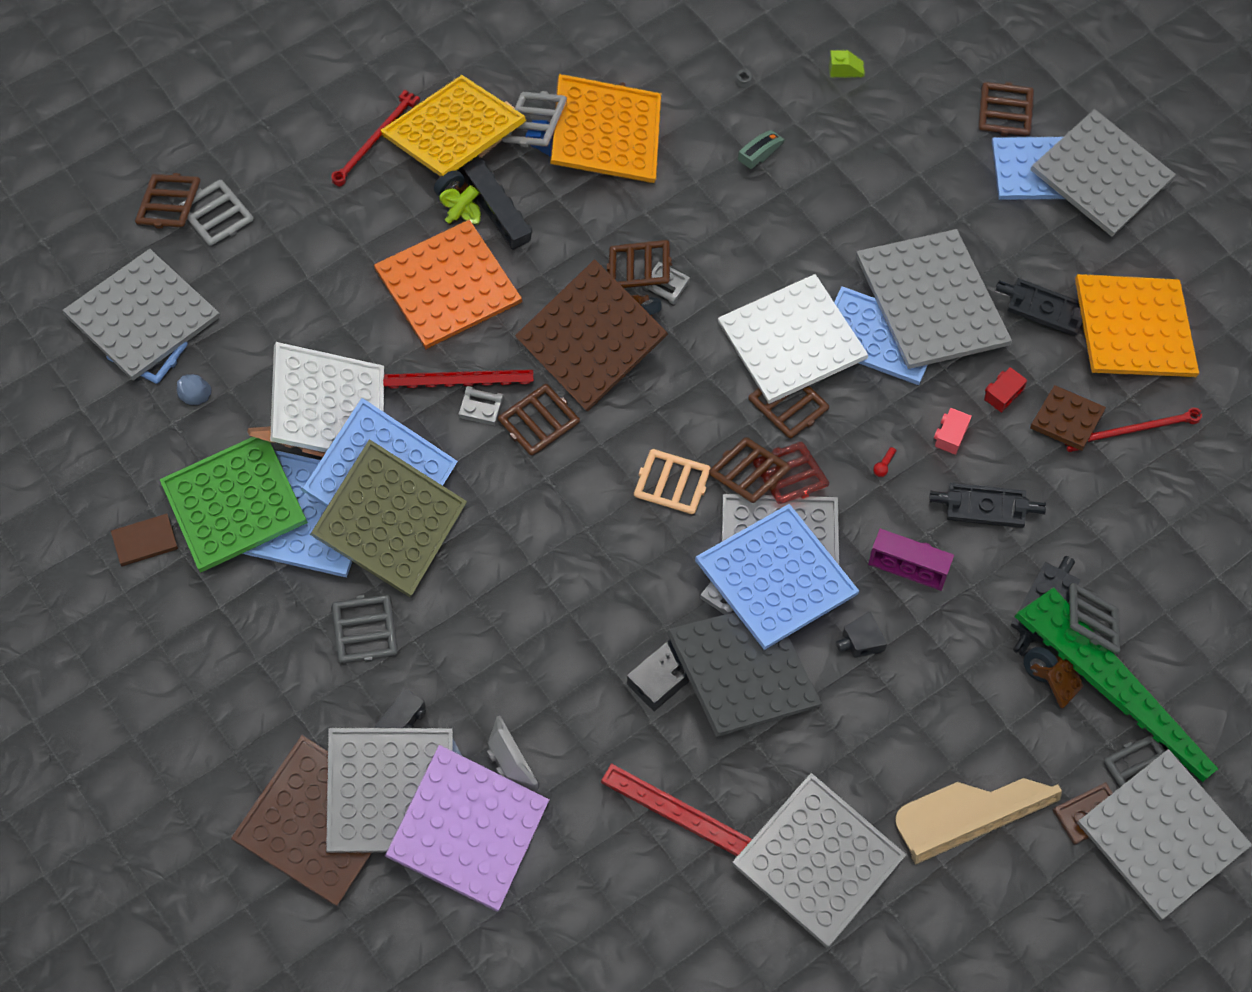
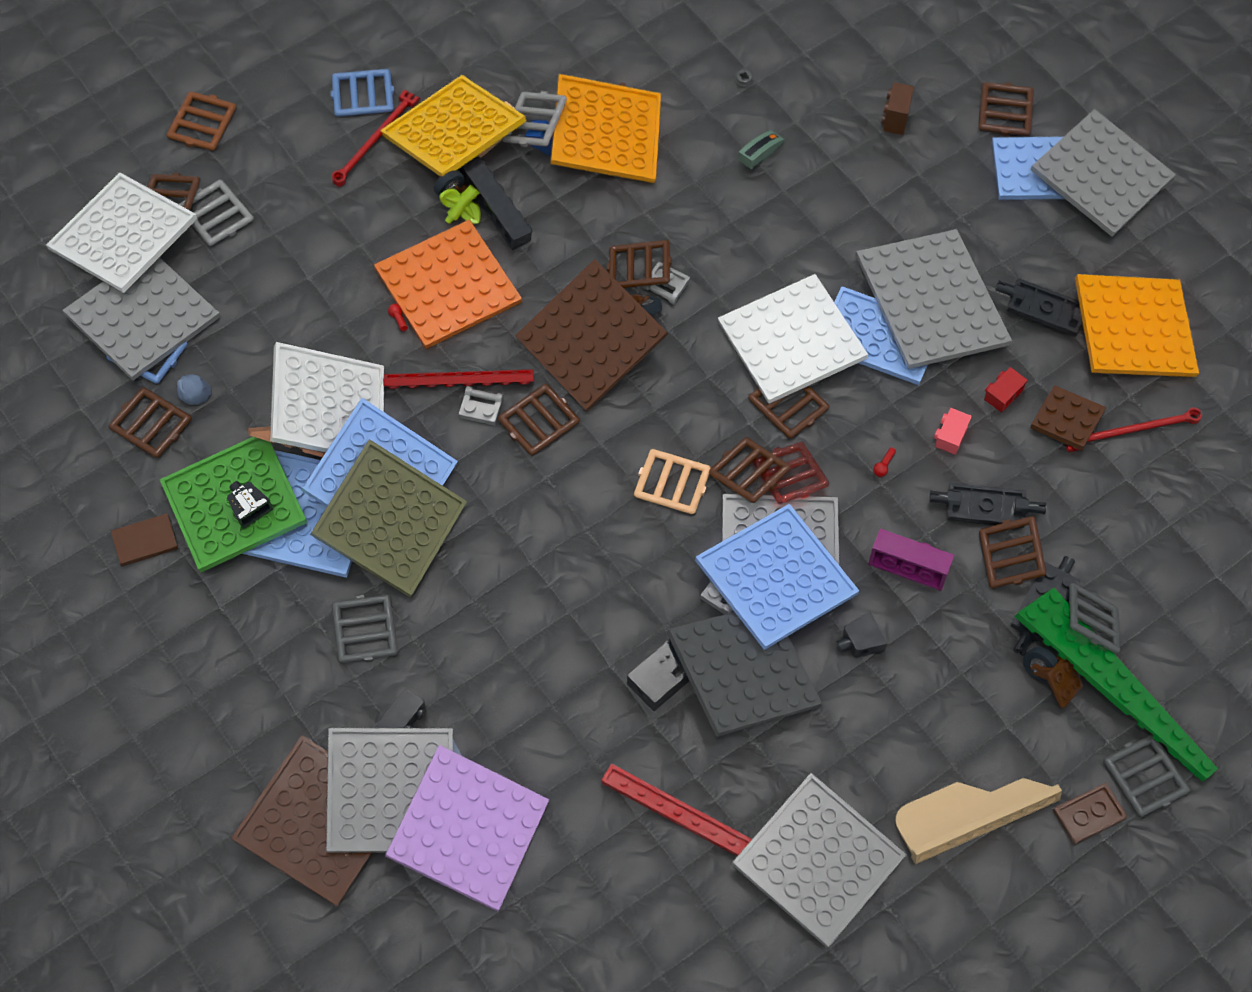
light grey wedge [487,716,539,791] -> none
lime slope [829,50,865,77] -> none
light grey plate [1077,749,1252,921] -> none
none -> white plate [46,172,198,293]
none -> reddish brown bar [109,387,192,458]
none -> dark orange bar [167,91,236,151]
none -> torso [227,481,274,529]
none -> medium blue bar [331,69,394,117]
none -> red bar [388,303,408,331]
none -> reddish brown brick [881,82,914,135]
none -> reddish brown bar [979,516,1046,588]

